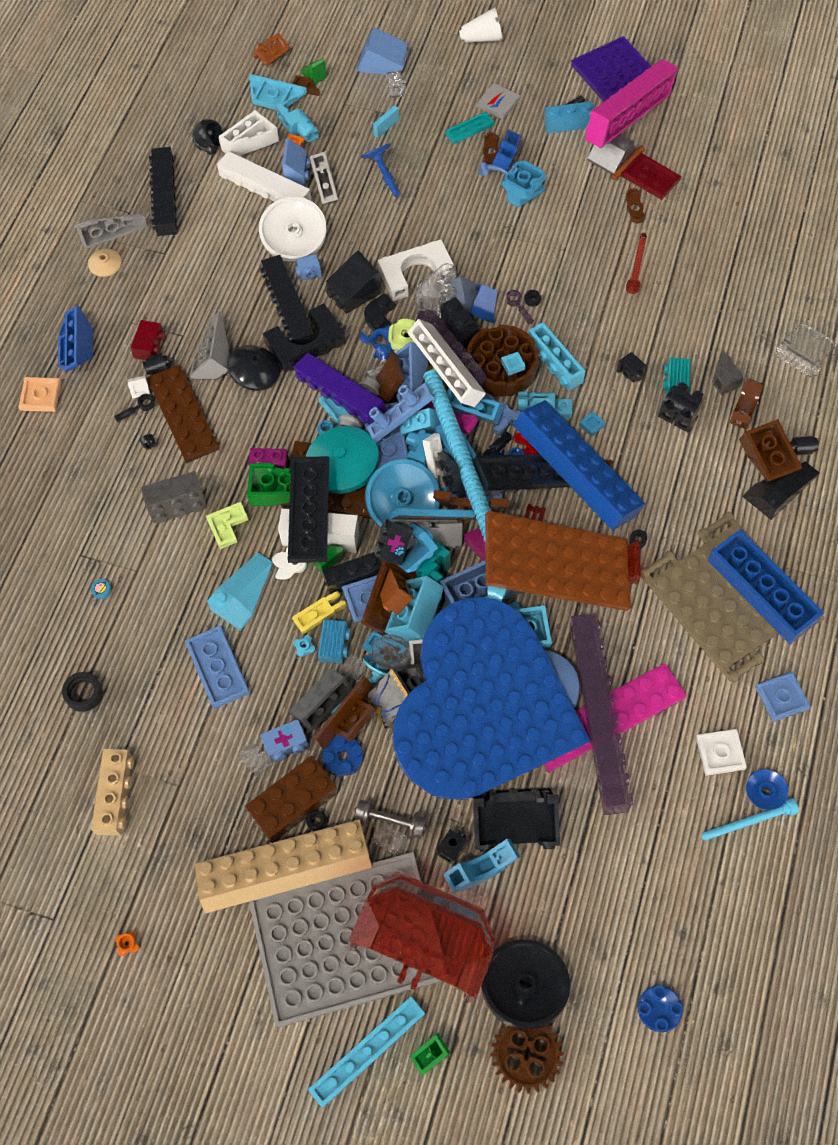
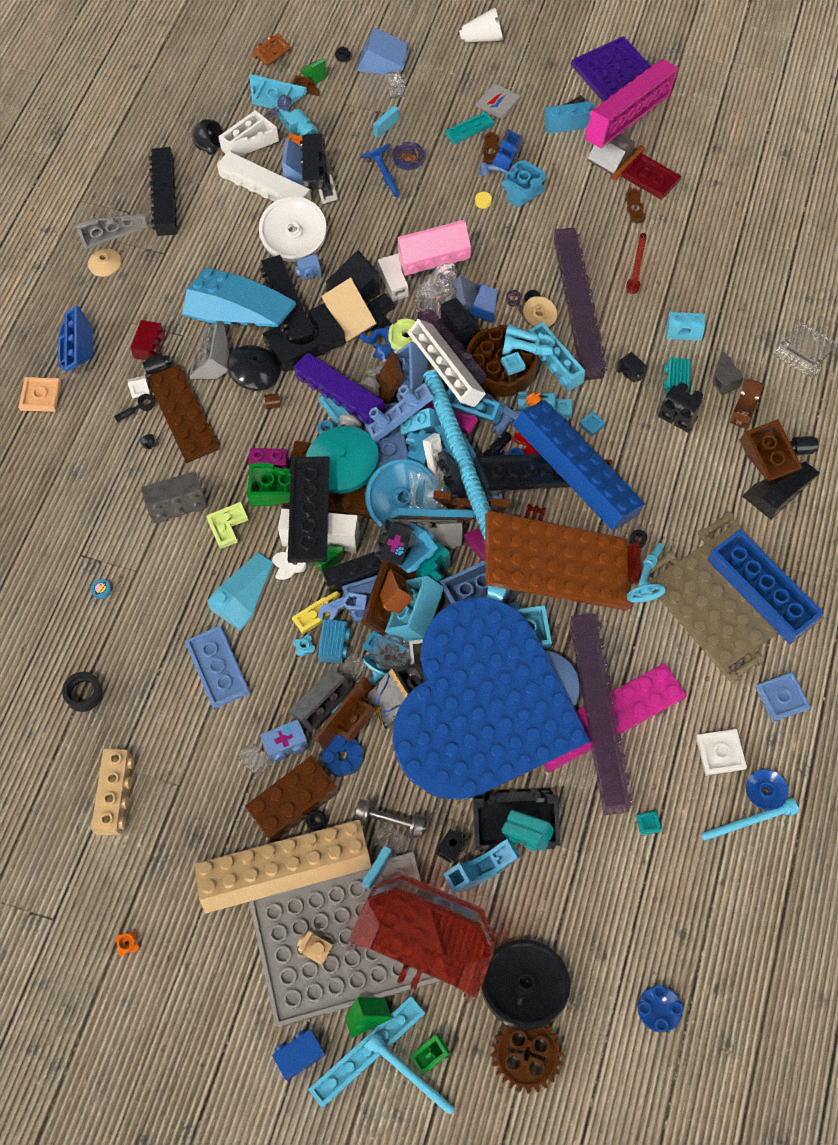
none -> dark azure wedge [182,267,296,327]
none -> clear purple piece [263,94,292,121]
none -> reddish brown hose [264,393,280,409]
none -> blue brick [272,1029,326,1081]
none -> tan bracket [297,930,333,966]
none -> black wedge [300,133,328,189]
none -> medium blue piece [318,592,368,620]
none -> tan tile [321,278,377,342]
none -> black plate [335,47,351,62]
none -> green slope [345,997,392,1038]
none -> medium azure tile [362,846,392,891]
none -> medium azure piece [364,1031,454,1114]
none -> clear purple tile [393,142,425,170]
none -> bright pink slope [398,220,471,275]
none -> clear plate [408,473,444,509]
none -> light yellow tile [475,192,492,209]
none -> medium azure piece [502,323,555,356]
none -> teal brick [502,810,554,852]
none -> tan dish [523,296,557,327]
none -> orange plate [523,391,542,407]
none -> clear purple brick [554,227,607,381]
none -> medium azure dish [626,543,666,603]
none -> teal tile [635,811,662,836]
none -> medium azure brick [666,312,705,341]

